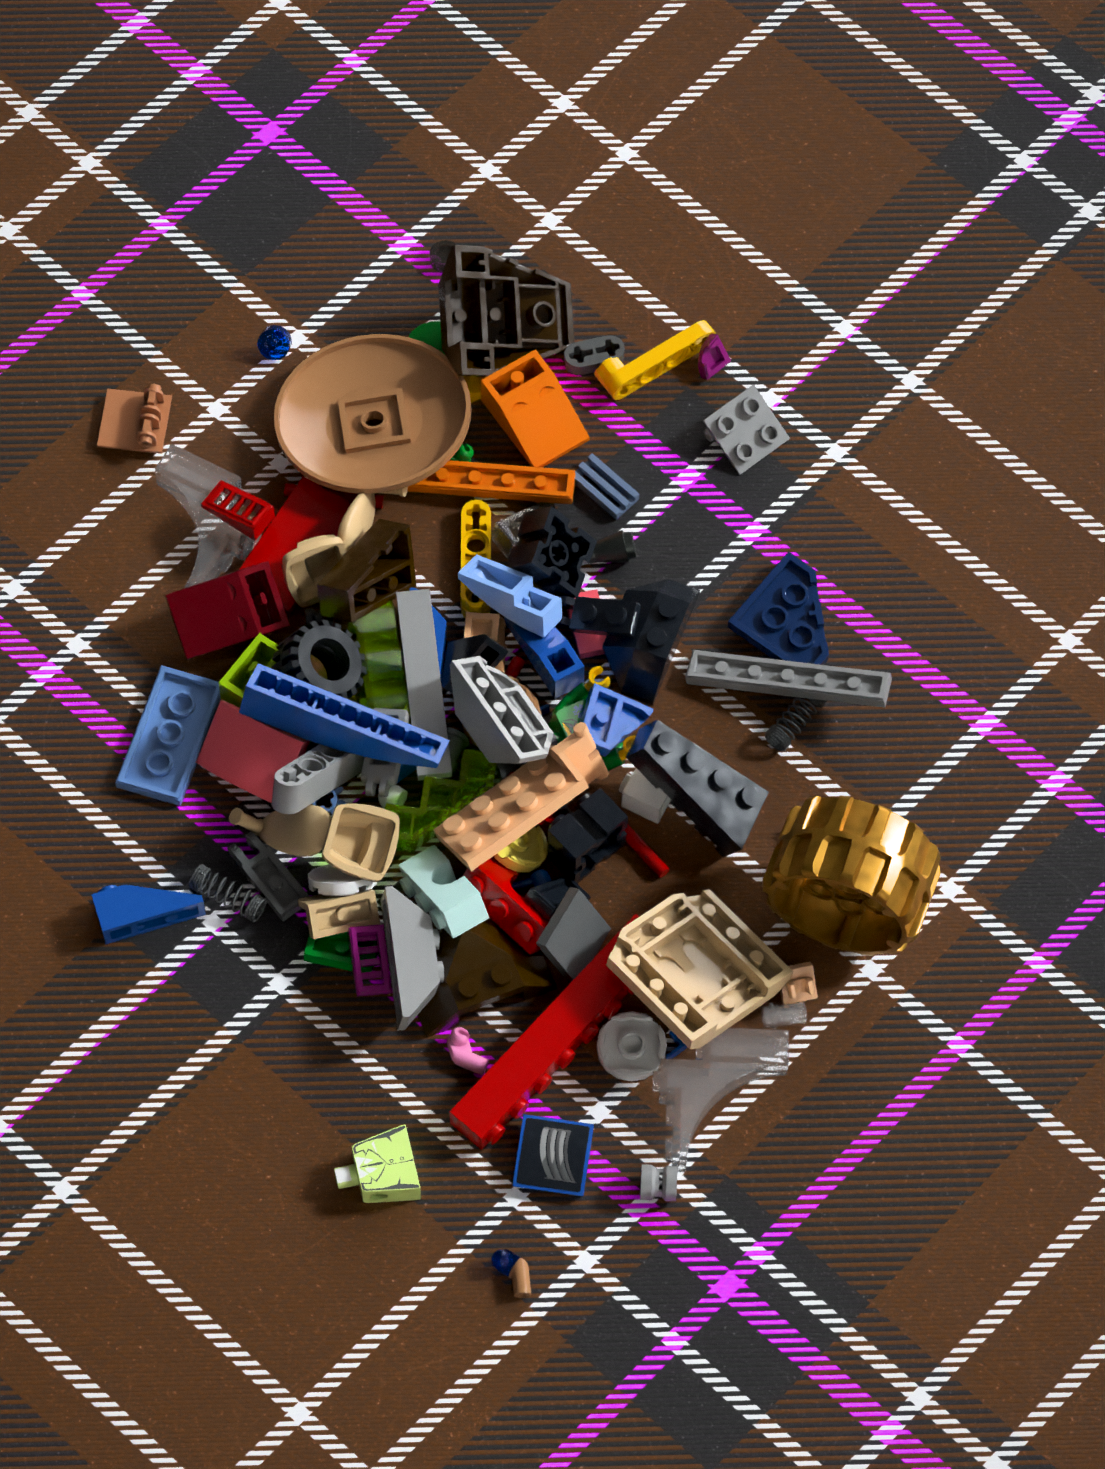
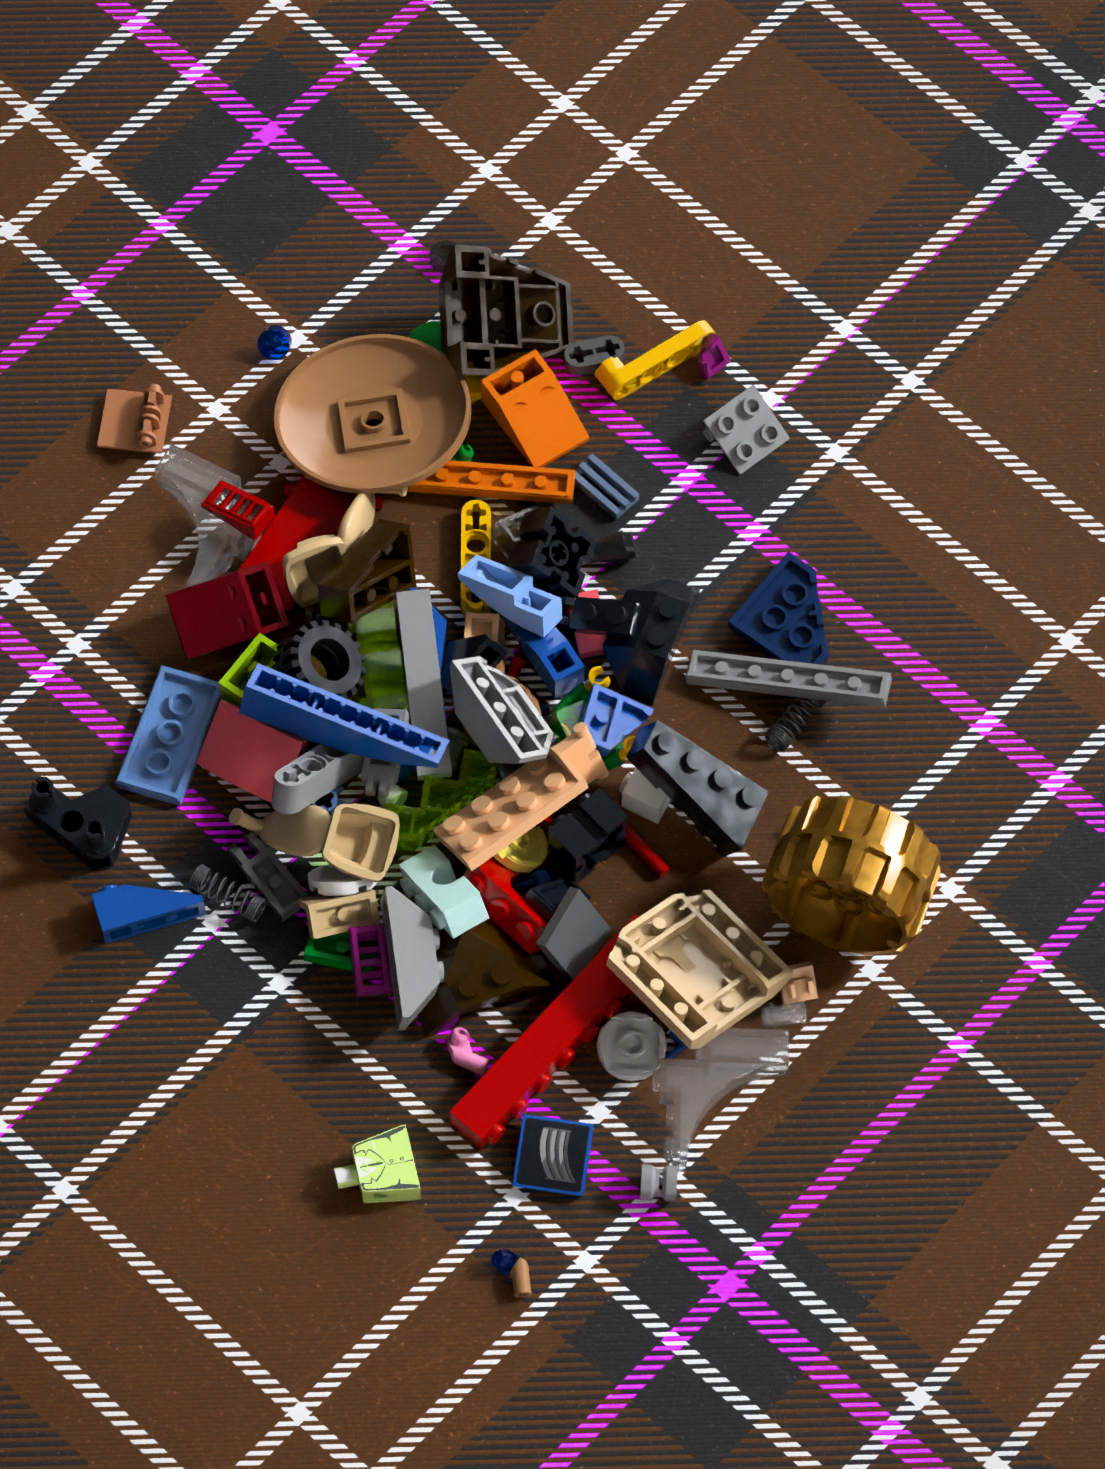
none -> black piece [23,777,132,871]

